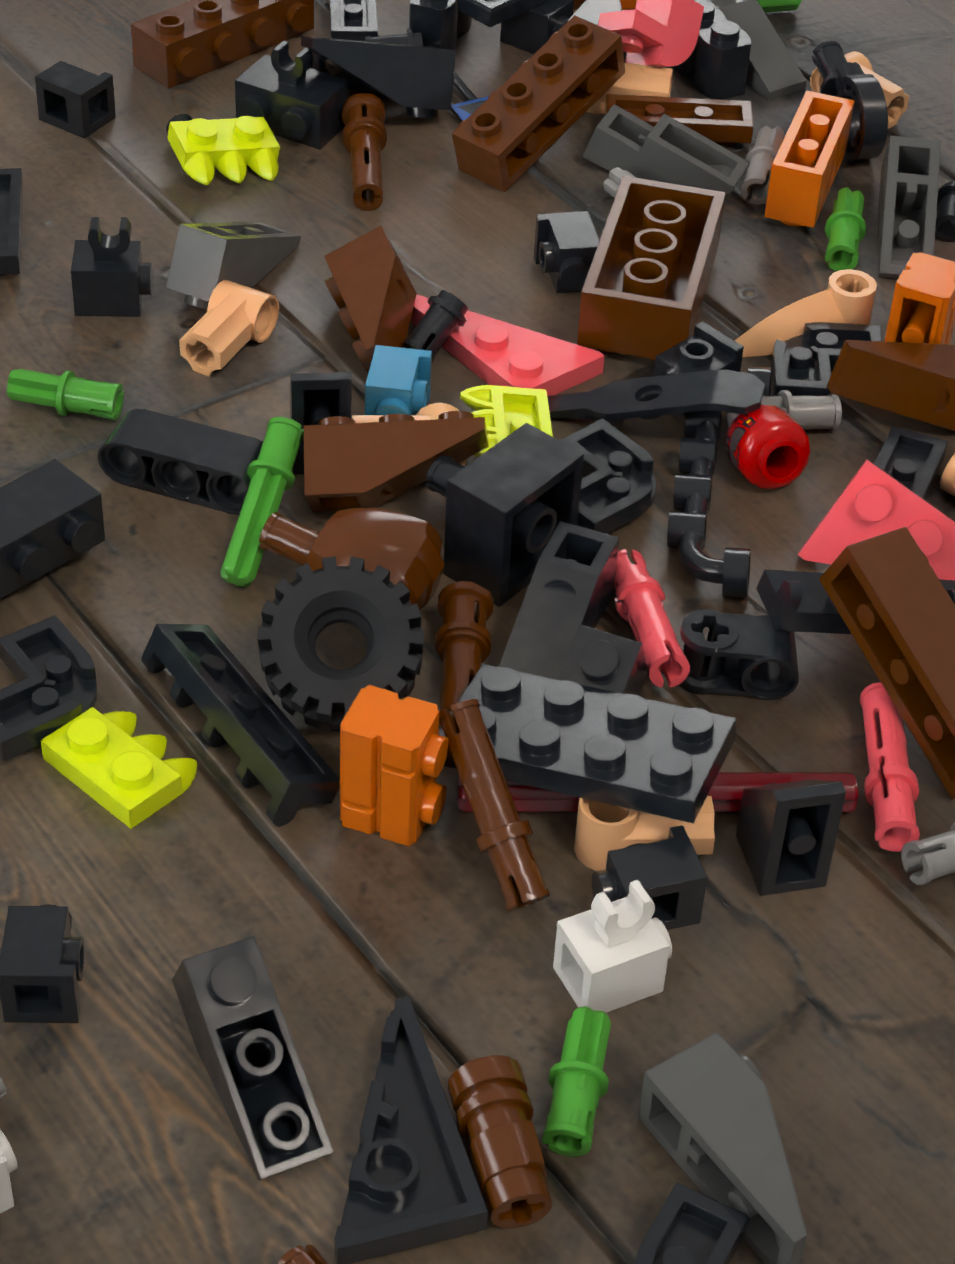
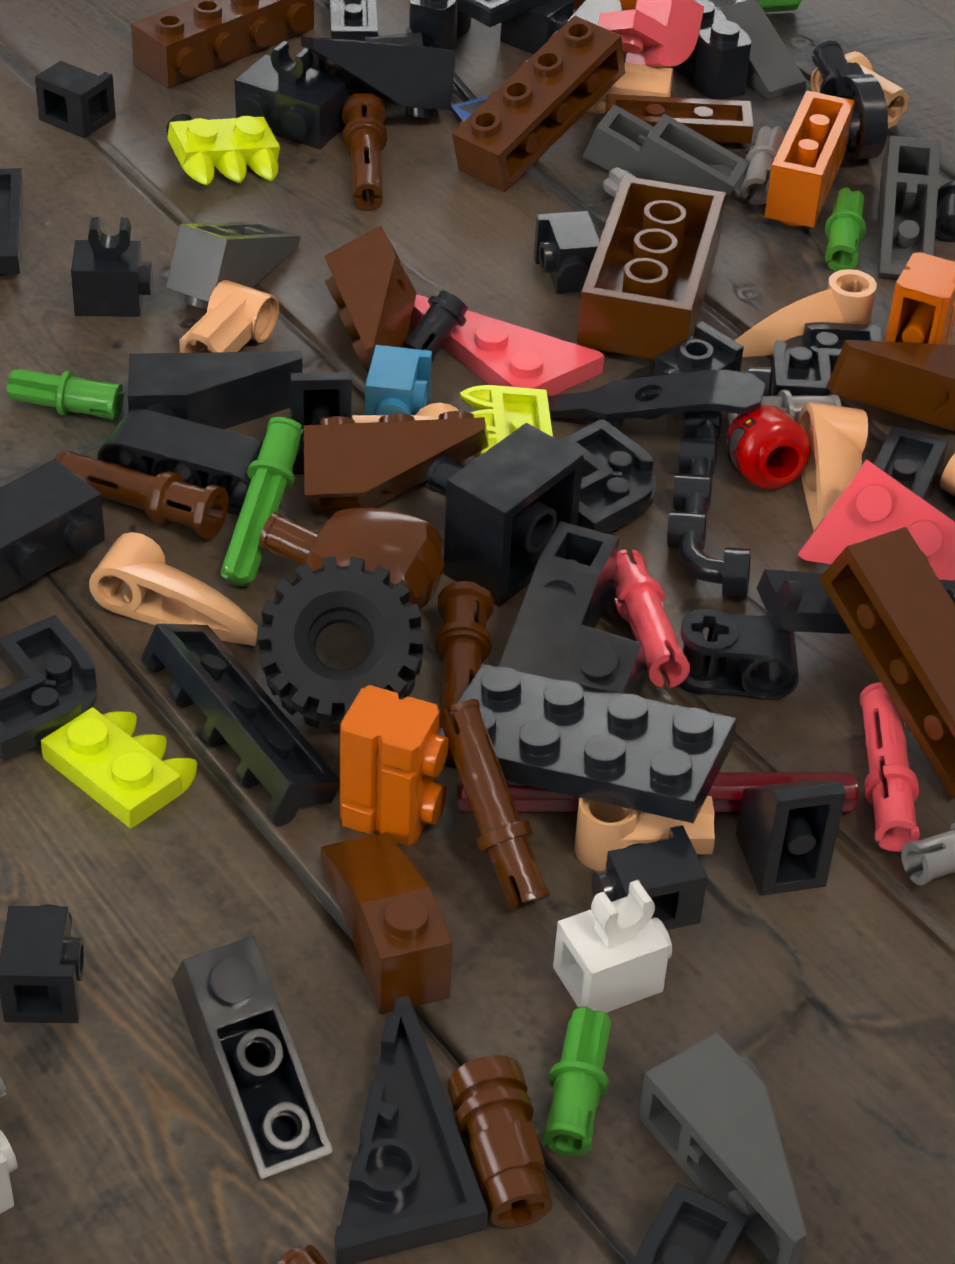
none -> reddish brown pin [54,450,229,539]
none -> light nougat piece [89,532,258,646]
none -> black slope [128,351,303,430]
none -> reddish brown slope [321,832,453,1015]
none -> light nougat piece [797,402,868,530]

